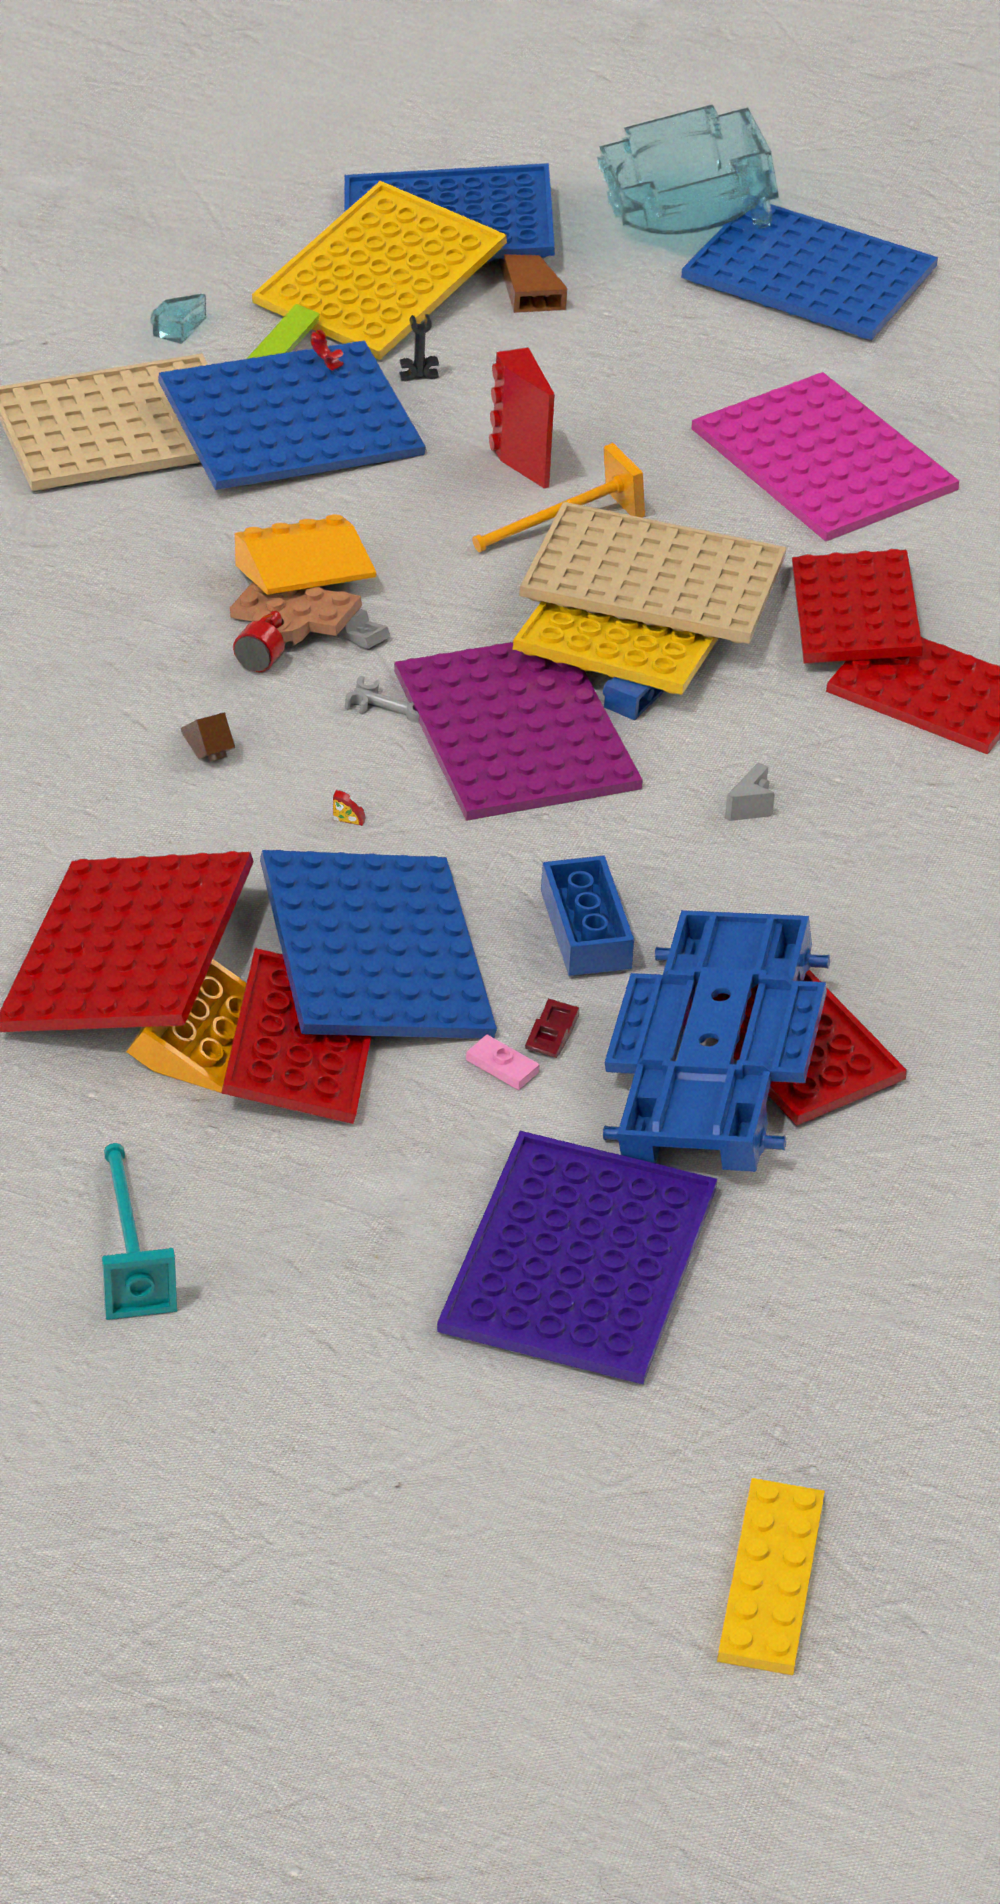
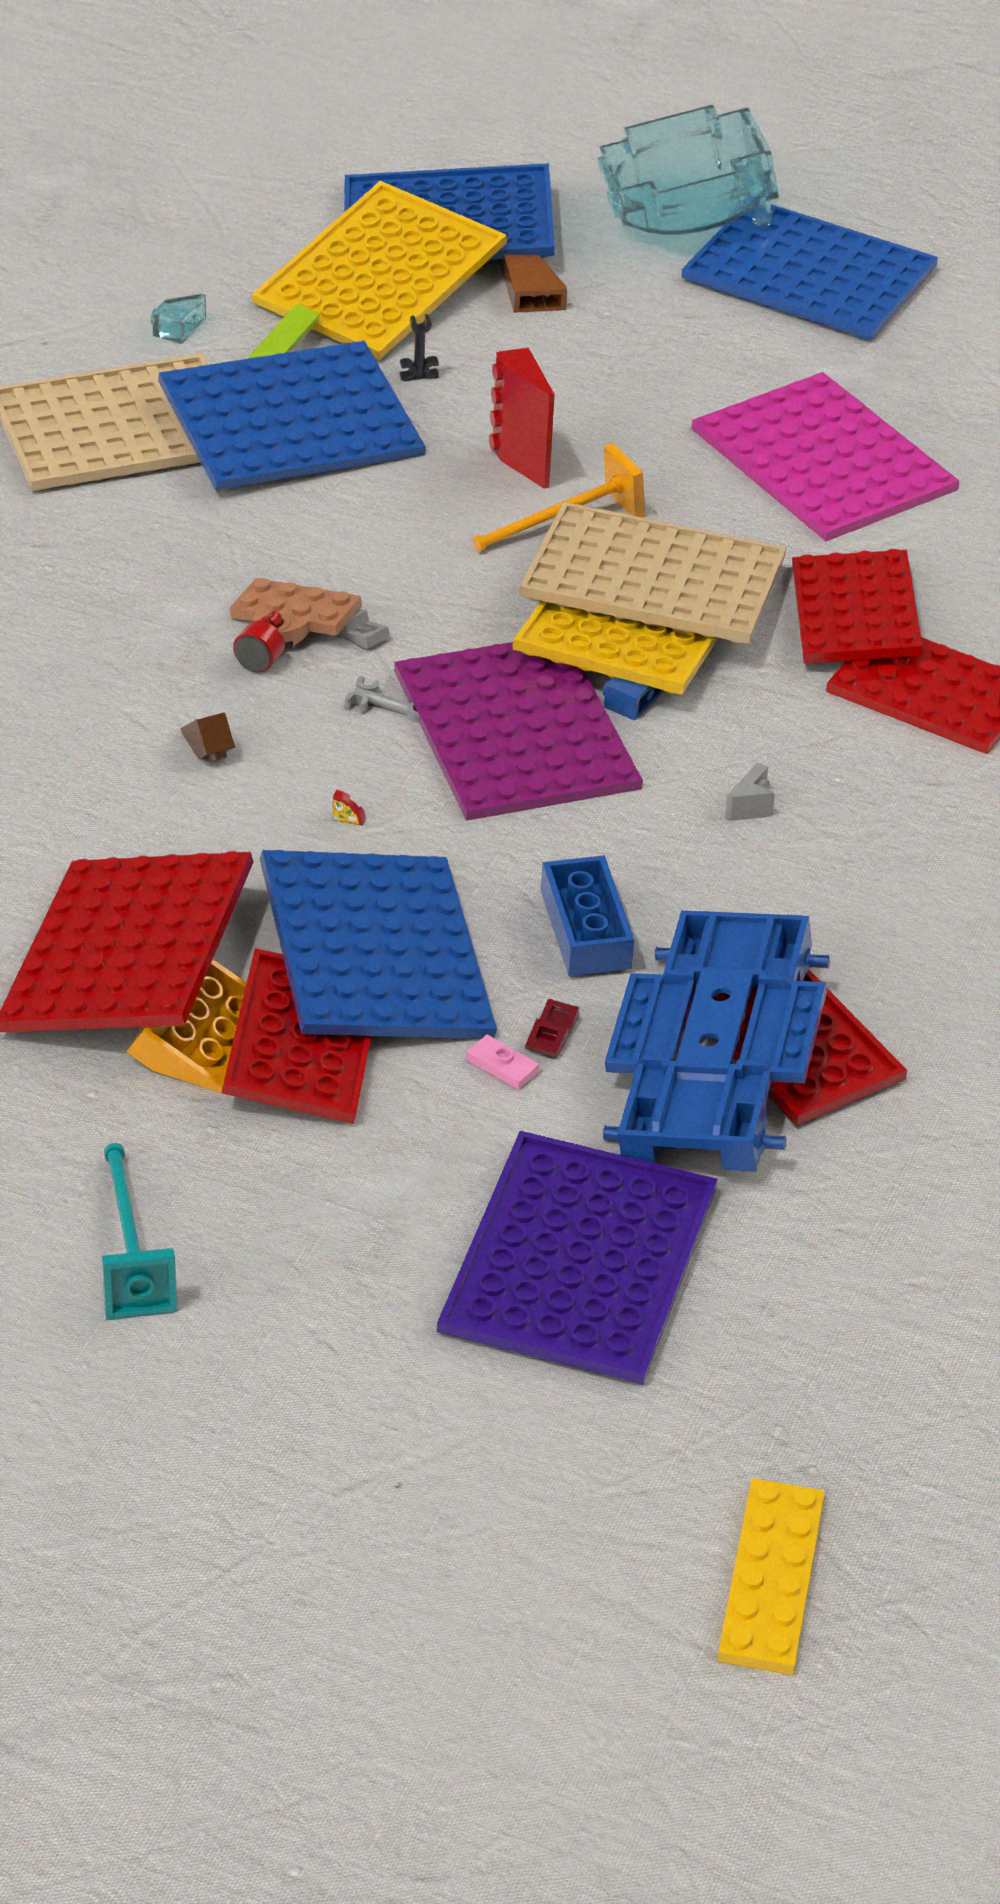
light orange slope [234,514,376,595] -> none
red arm [310,330,344,370] -> none

